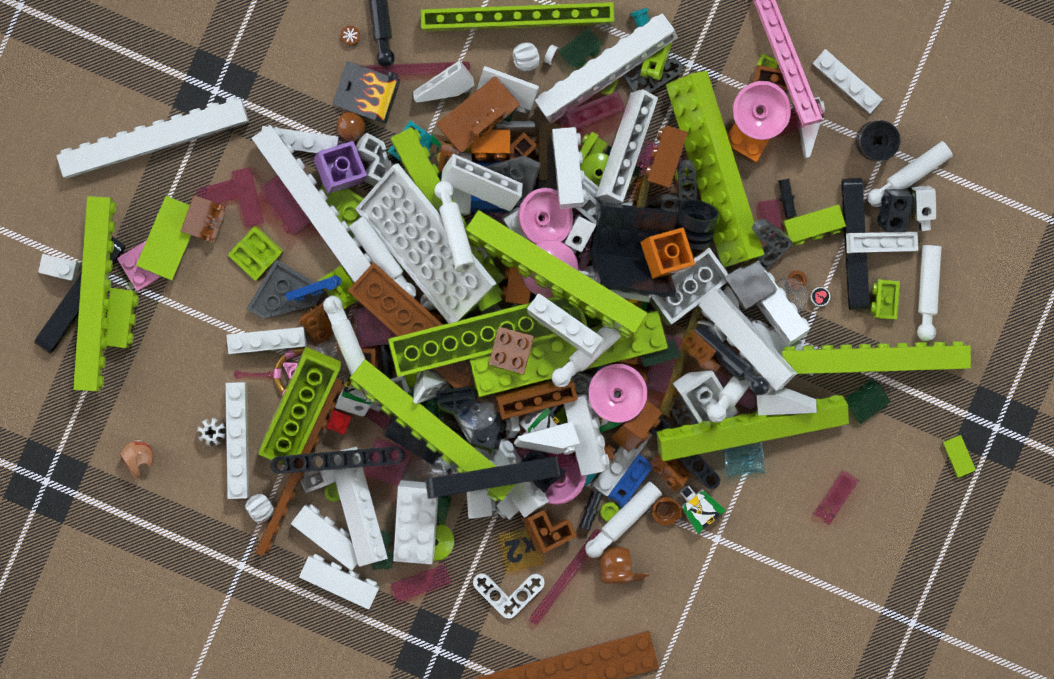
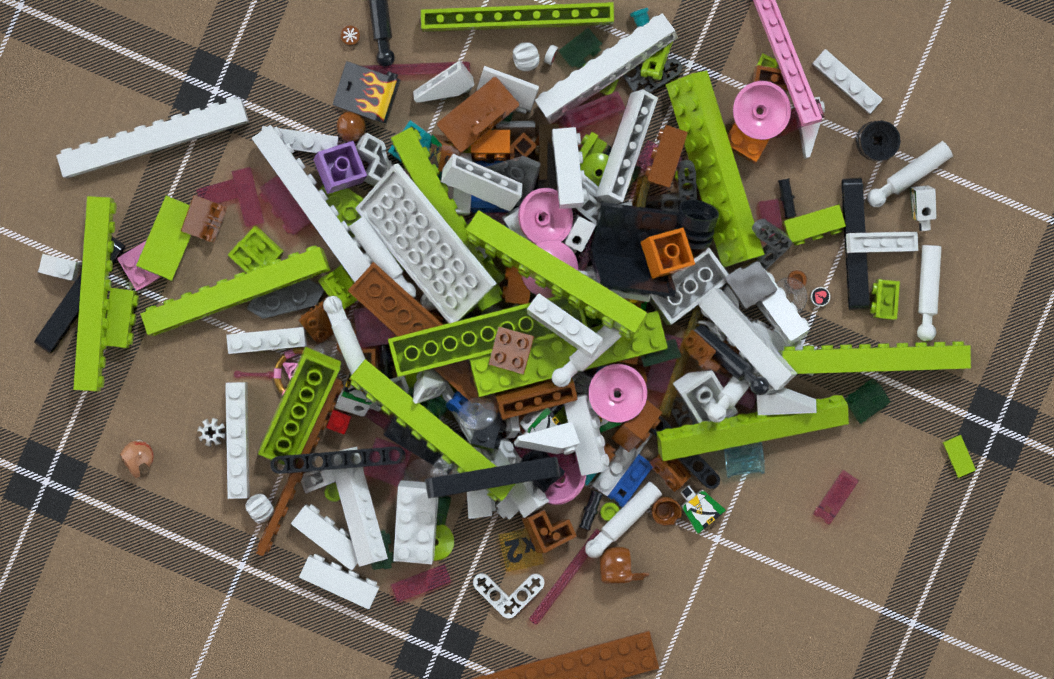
blue plate [285,276,342,302] -> none
white piece [434,181,475,272] -> none
black slope [437,385,476,415] -> none
black brick [877,189,914,232] -> none
none -> lime brick [140,245,331,337]

